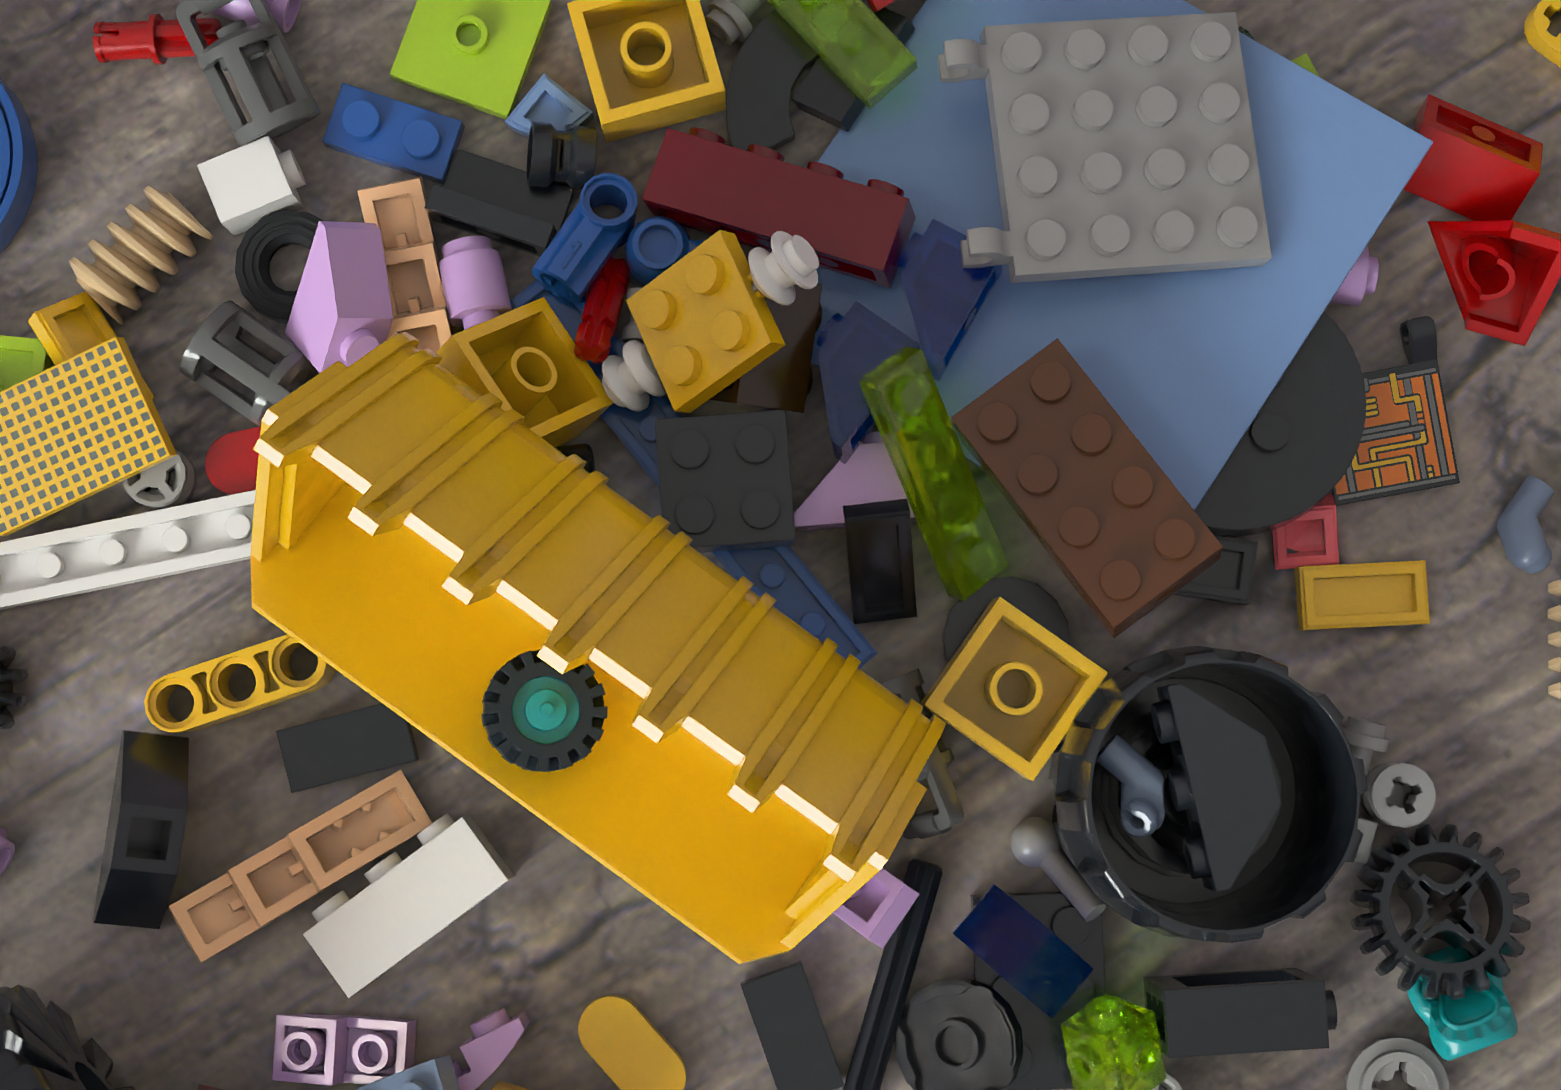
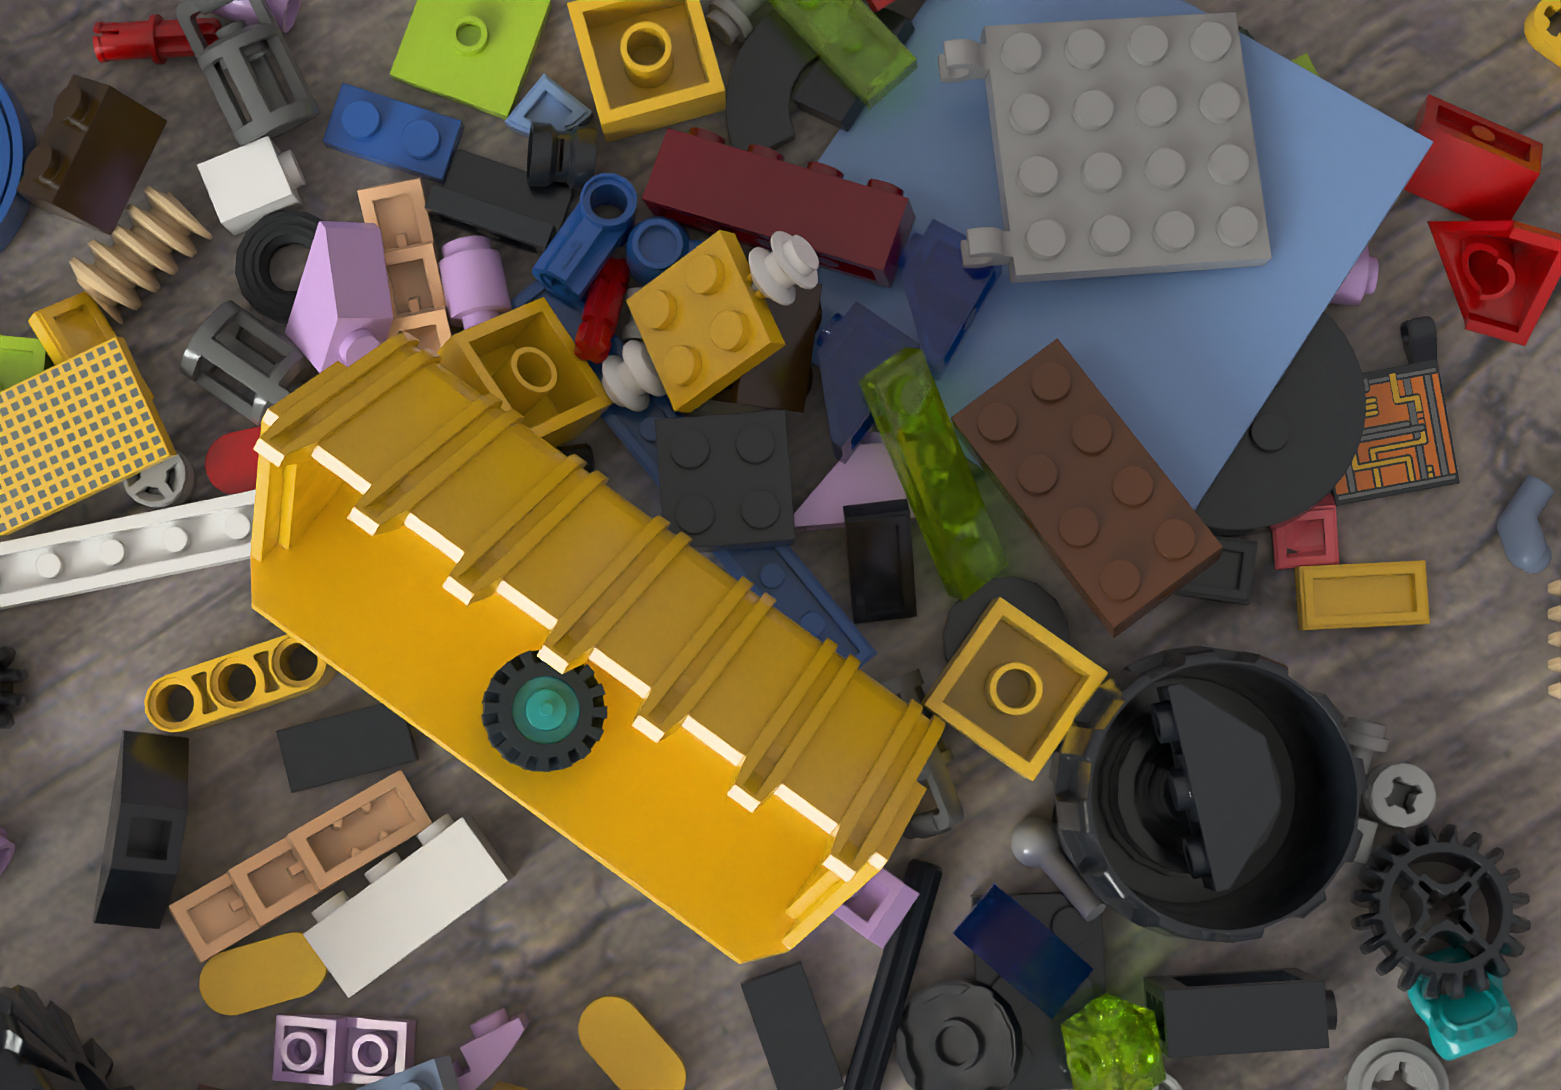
sand blue arm [1096,734,1165,838] -> none
none -> dark brown slope [16,74,167,236]
none -> yellow tile [199,931,329,1016]

